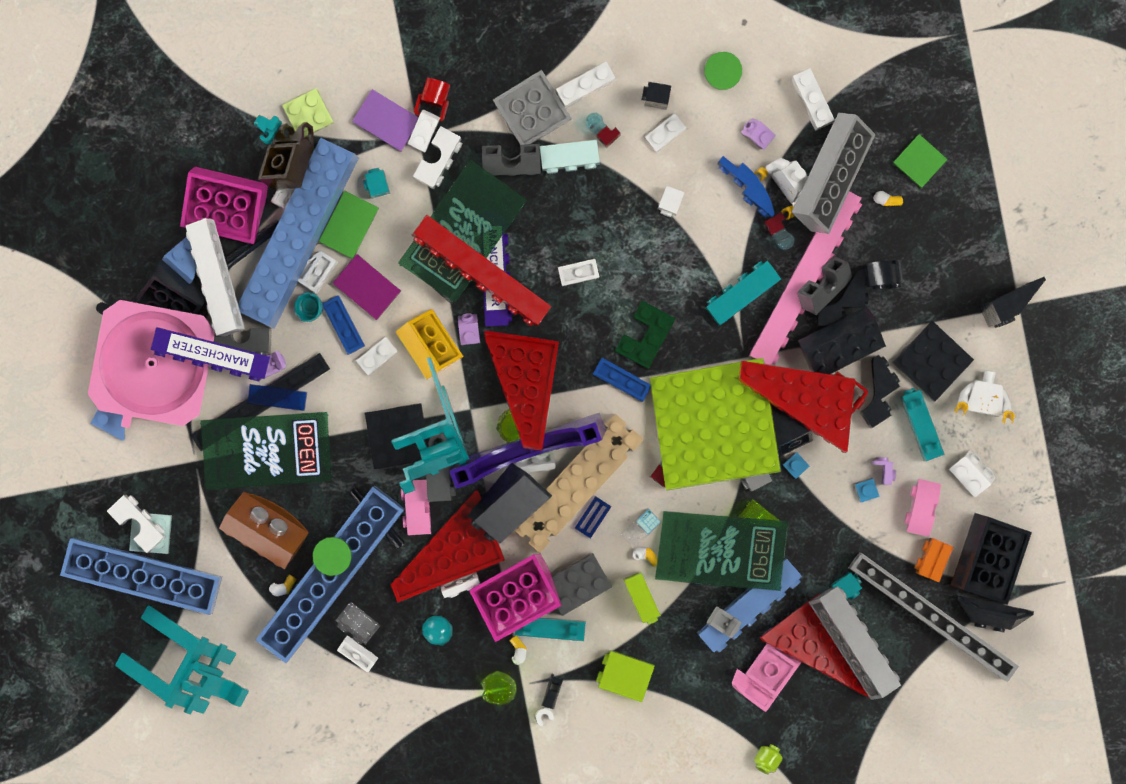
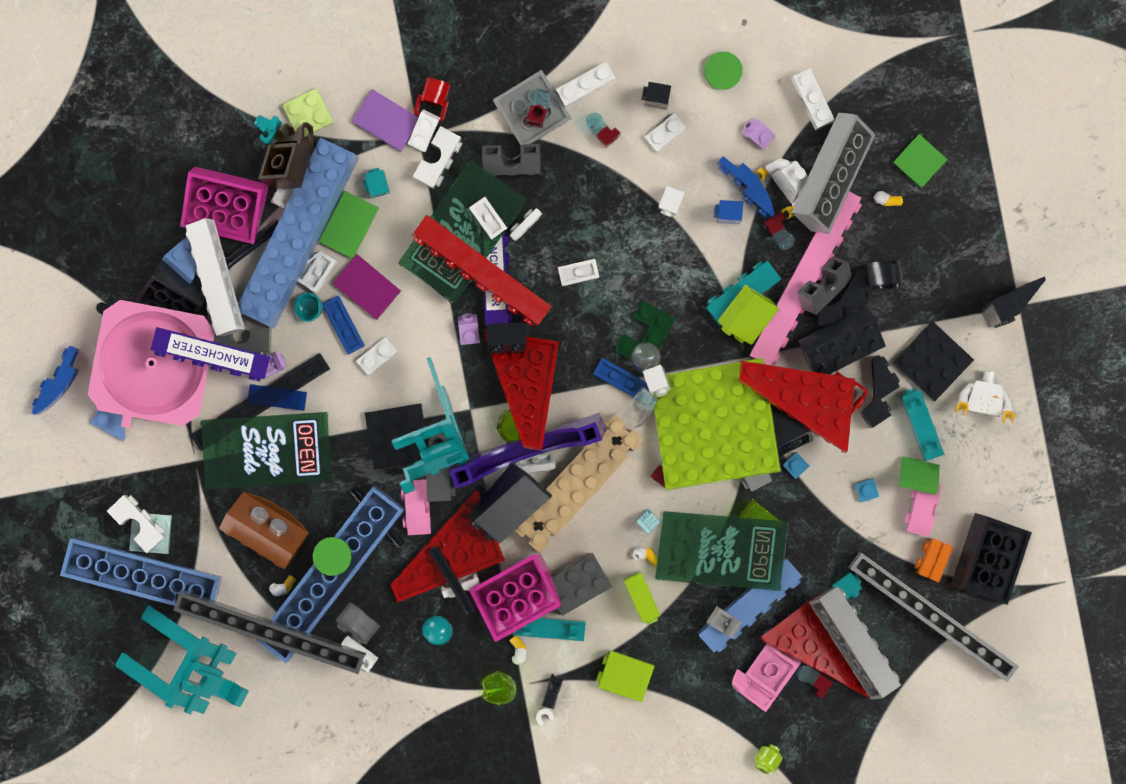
yellow slope [396,309,464,379] -> none
light aqua brick [540,140,600,174] -> none
clear blue tile [575,496,612,539] -> none
lavender bracket [872,457,896,485] -> none
white bracket [949,450,995,497] -> none
black wedge [955,595,1034,633] -> none
none -> blue slope [31,346,80,415]
none -> dark grey brick [173,590,366,674]
none -> black axle [429,546,475,615]
none -> white plate [469,197,507,239]
none -> black brick [486,322,527,354]
none -> white plate [510,208,542,242]
none -> leg [526,88,552,128]
none -> clear slope [618,387,657,429]
none -> clear hair [631,342,661,373]
none -> white brick [643,365,671,397]
none -> blue brick [713,200,743,224]
none -> lime brick [718,284,779,345]
none -> leg [796,665,833,698]
none -> bright green tile [899,456,940,495]

